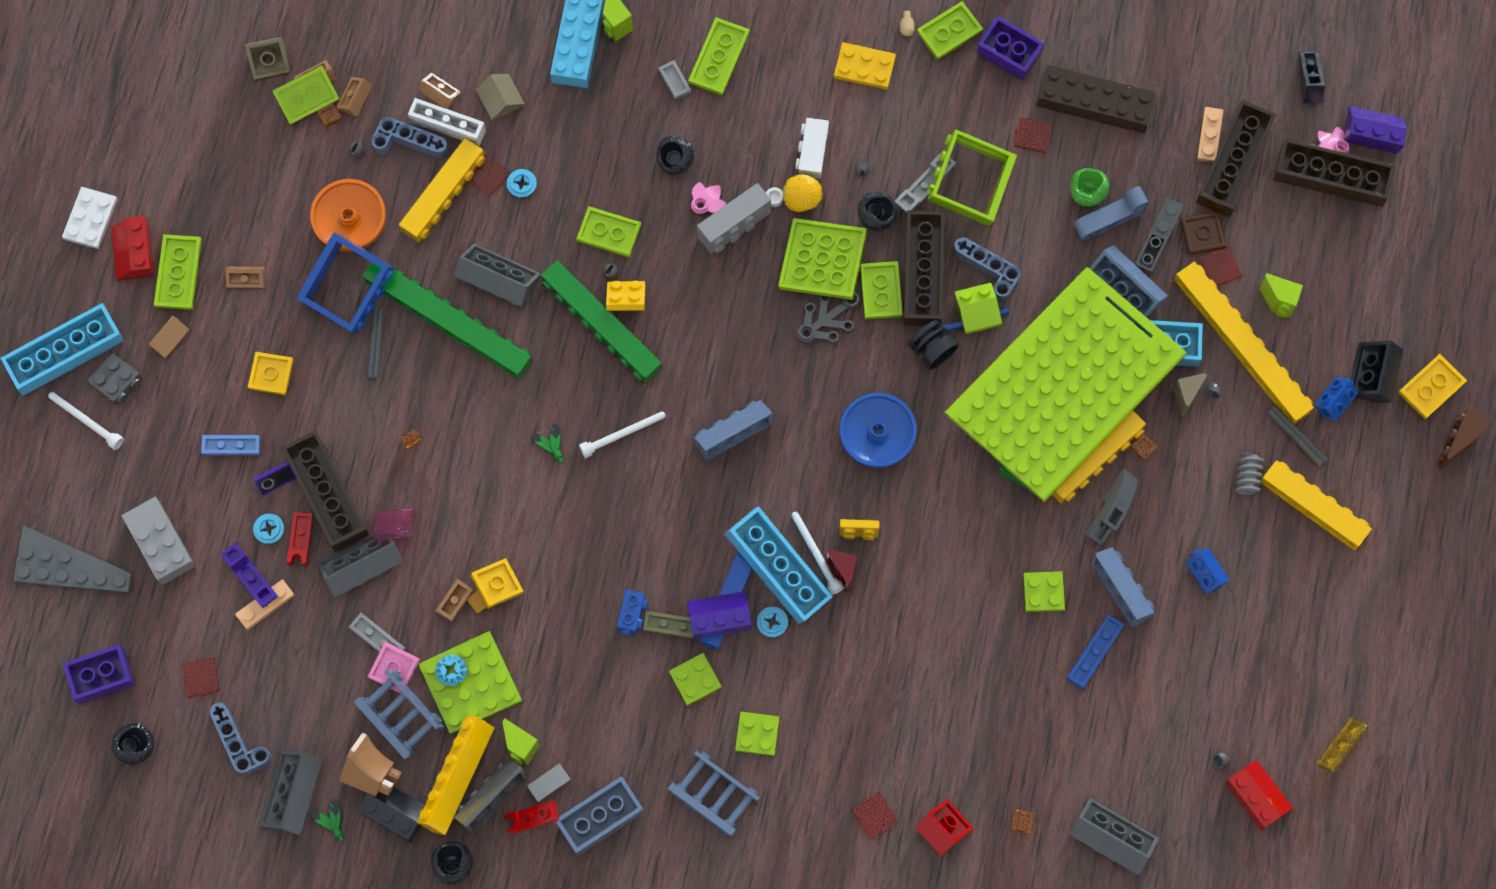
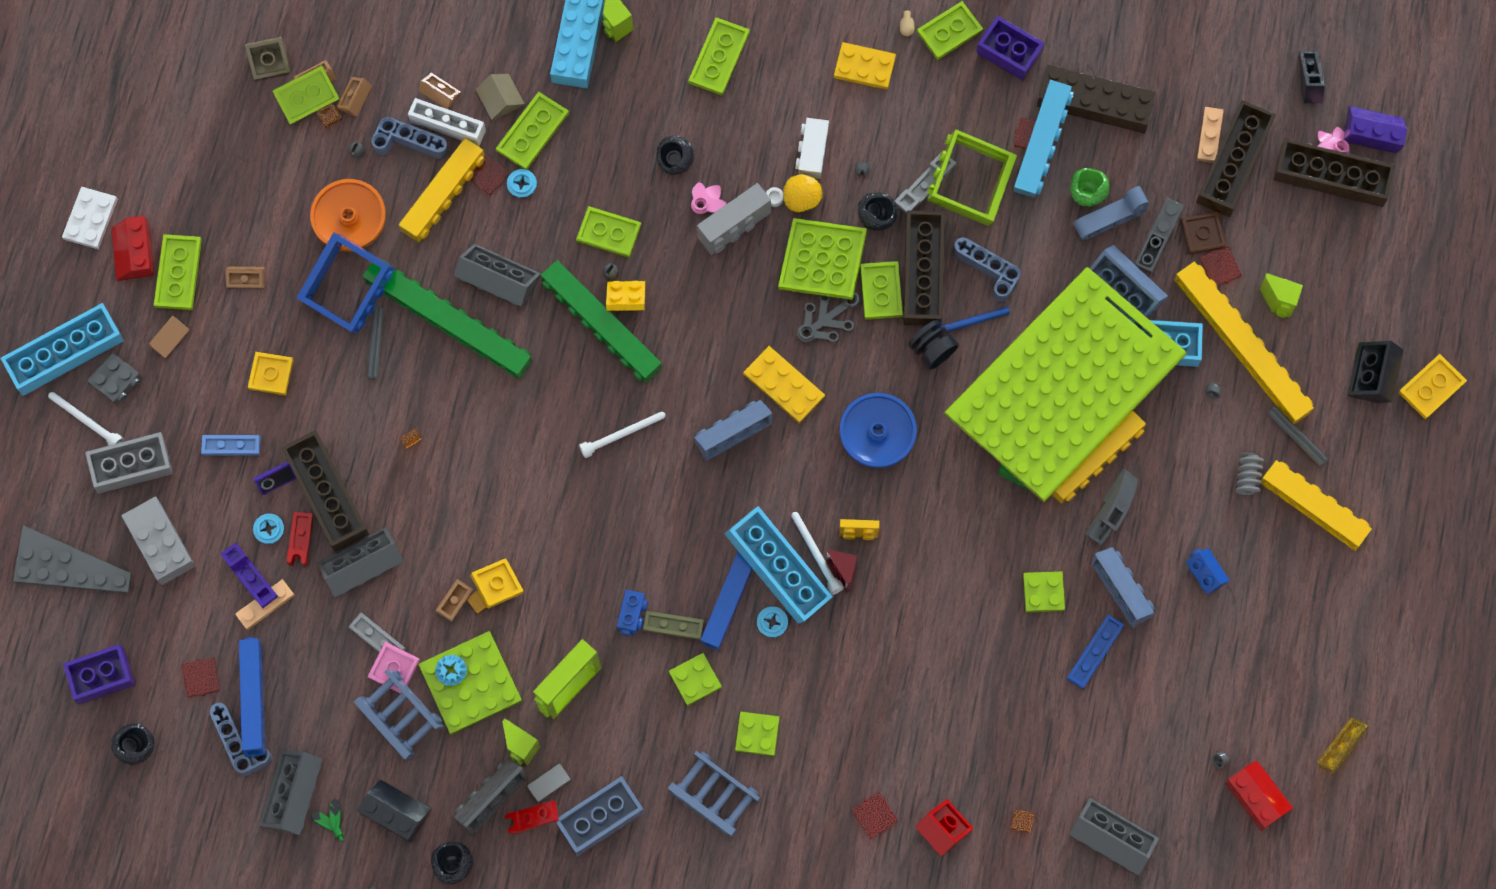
medium nougat hips [340,733,402,796] -> none
clear pink tile [374,508,414,540] -> none
yellow brick [417,716,495,835] -> none
green piece [532,424,563,463] -> none
light grey tile [658,60,692,101] -> none
dark purple slope [687,591,752,640] -> none
lime slope [955,283,1002,334] -> none
clear orange tile [1130,433,1158,461] -> none
dark tan slope [1173,373,1207,417] -> none
blue brick [1314,376,1358,421] -> none
reddish brown slope [1438,408,1490,469] -> none
none -> light grey brick [85,432,173,494]
none -> blue brick [239,637,265,757]
none -> lime plate [496,92,569,170]
none -> lime window [533,639,601,720]
none -> yellow plate [743,346,825,424]
none -> medium azure brick [1014,80,1074,198]

